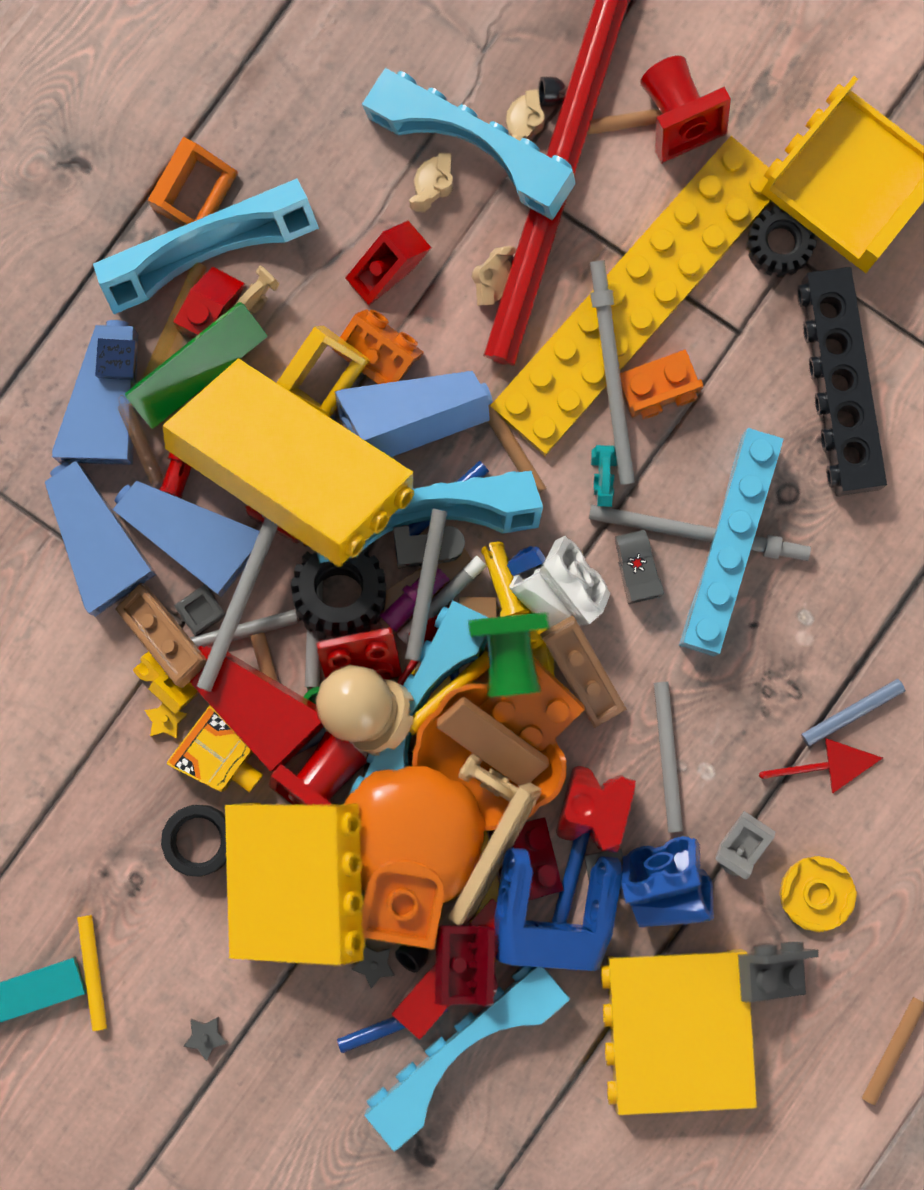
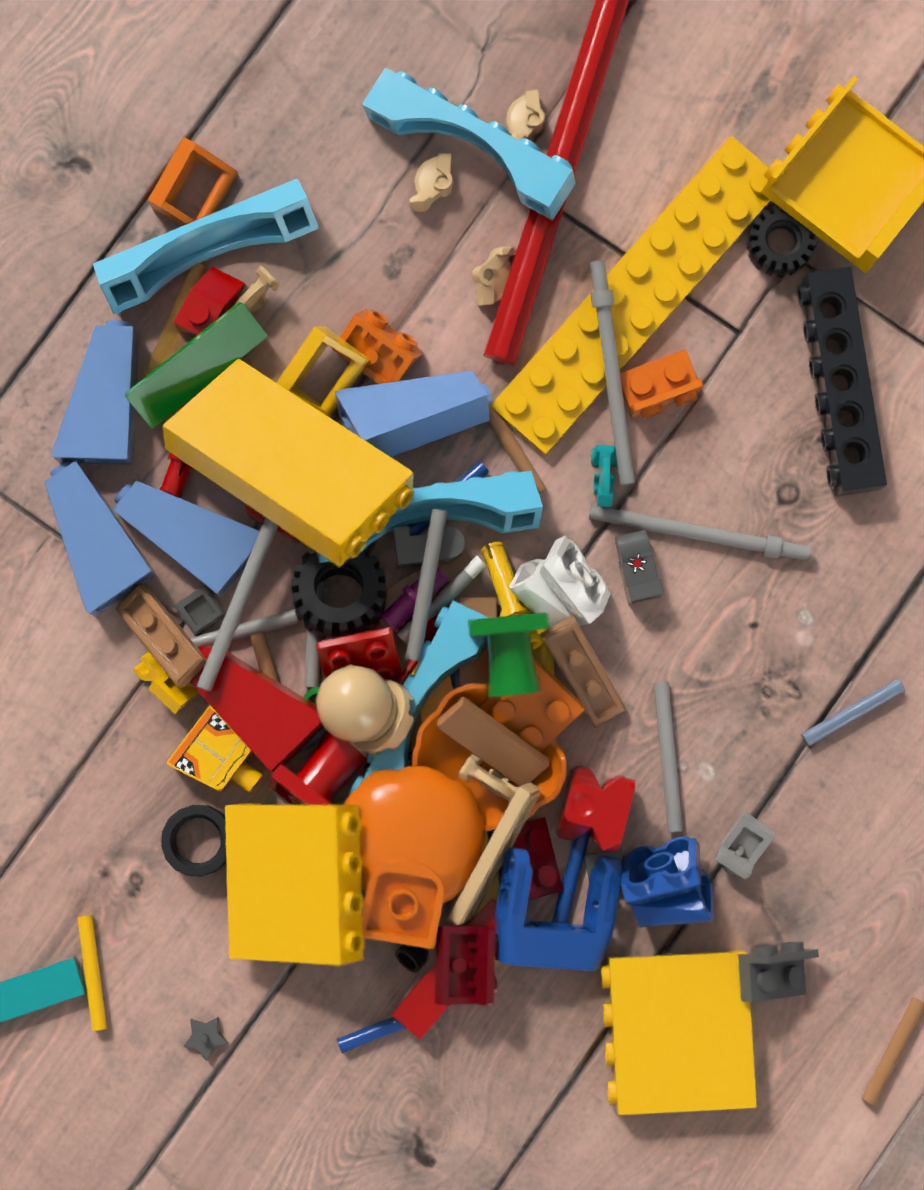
dark blue tile [95,338,137,380] -> none
medium nougat piece [118,395,164,489] -> none
yellow piece [144,703,188,739] -> none
red slope [345,220,432,305] -> none
dark grey piece [352,945,395,988] -> none
medium azure arch [364,966,570,1152] -> none
yellow bar [409,651,489,735] -> none
blue tile [507,546,546,576] -> none
black hinge [538,77,566,107] -> none
medium nougat bar [587,108,662,135] -> none
red plant [640,55,731,164] -> none
medium azure arch [679,428,784,656] -> none
red piece [759,738,883,793] -> none
yellow tile [779,856,857,932] -> none

